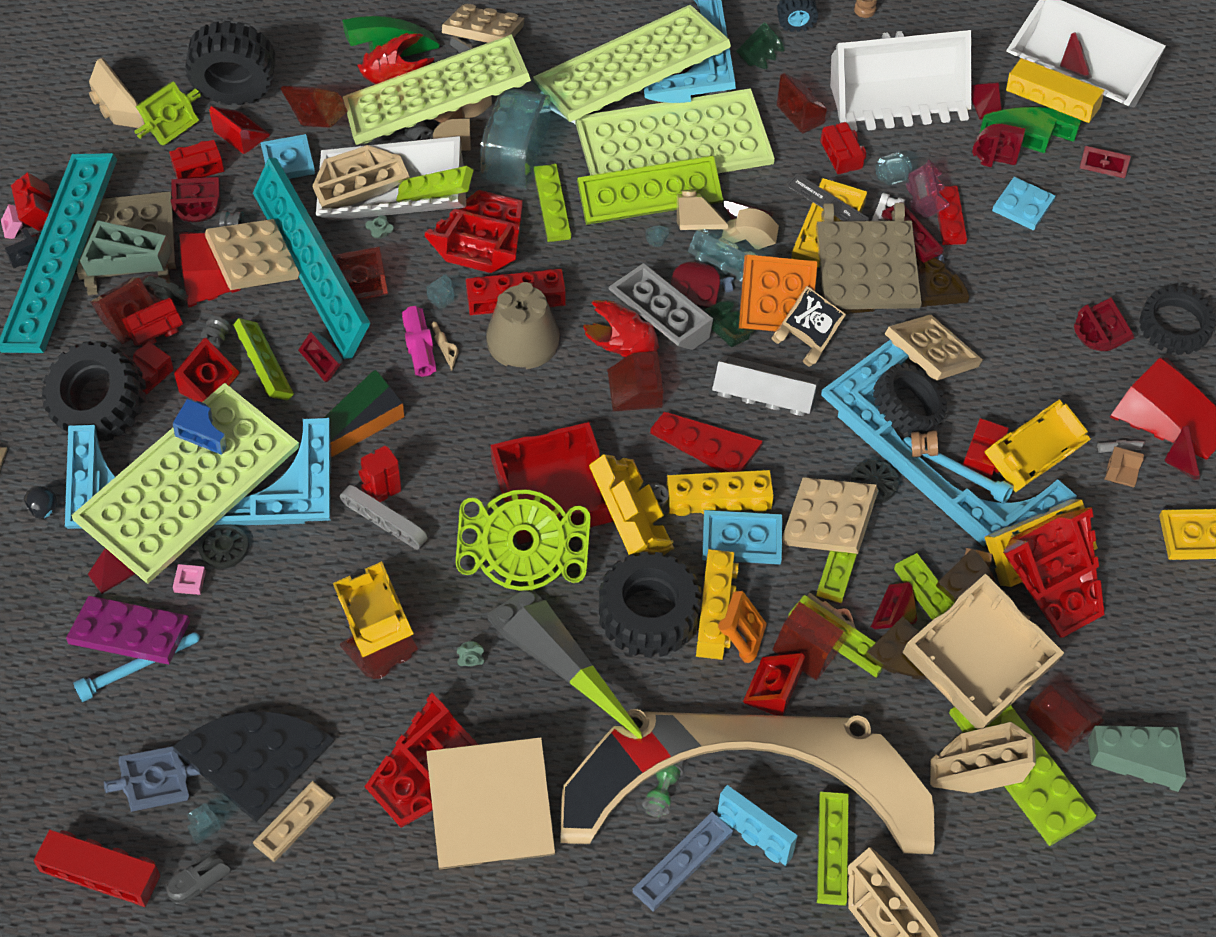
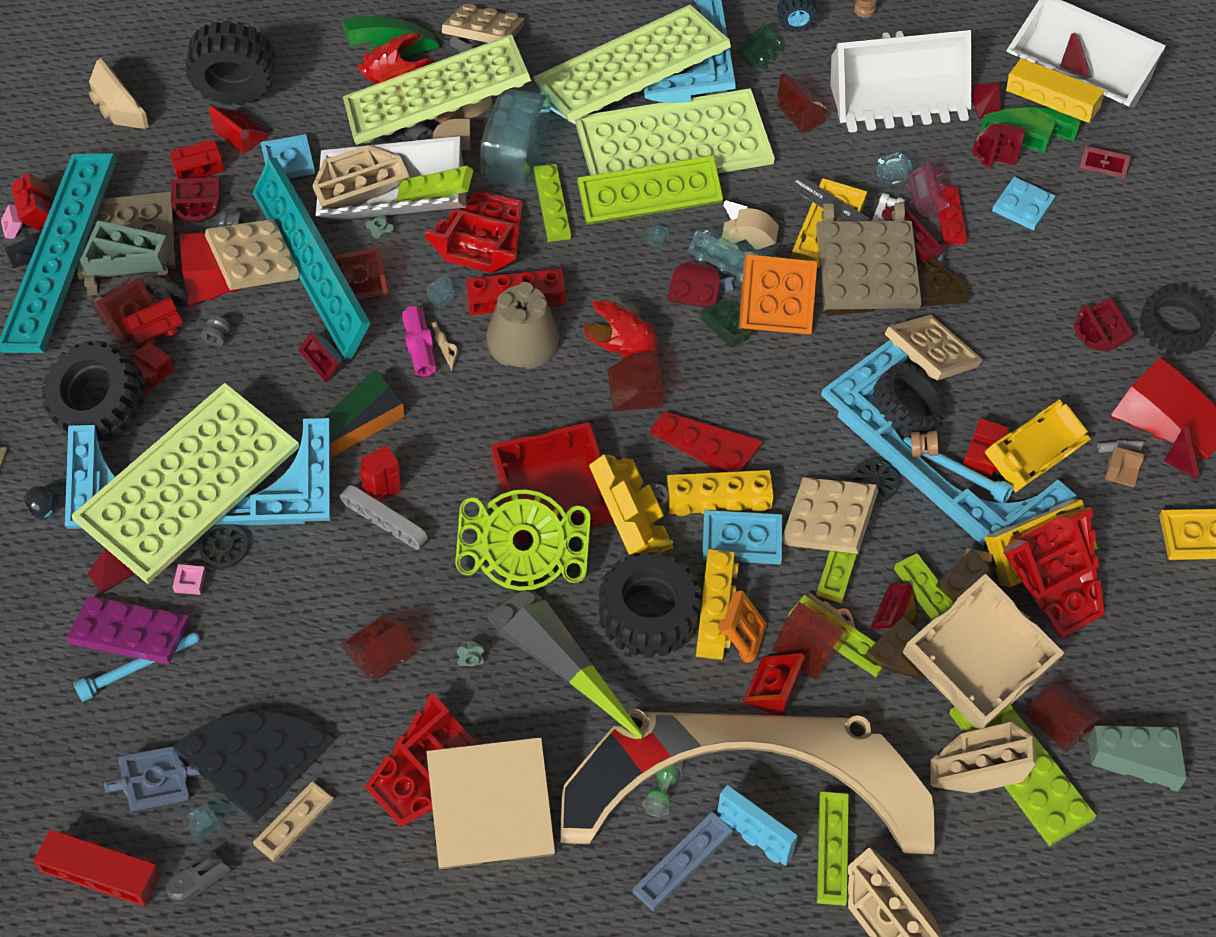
lime plate [134,81,201,145] -> none
blue arch [173,399,227,455] -> none
red slope [174,338,240,402] -> none
lime plate [234,318,294,400] -> none
clear red slope [280,86,348,128] -> none
yellow piece [333,561,413,657] -> none
light grey slope [609,263,713,350] -> none
tan slope [677,190,728,230] -> none
slope [712,355,820,416] -> none
flag [771,286,846,367] -> none
red brick [820,122,866,174] -> none

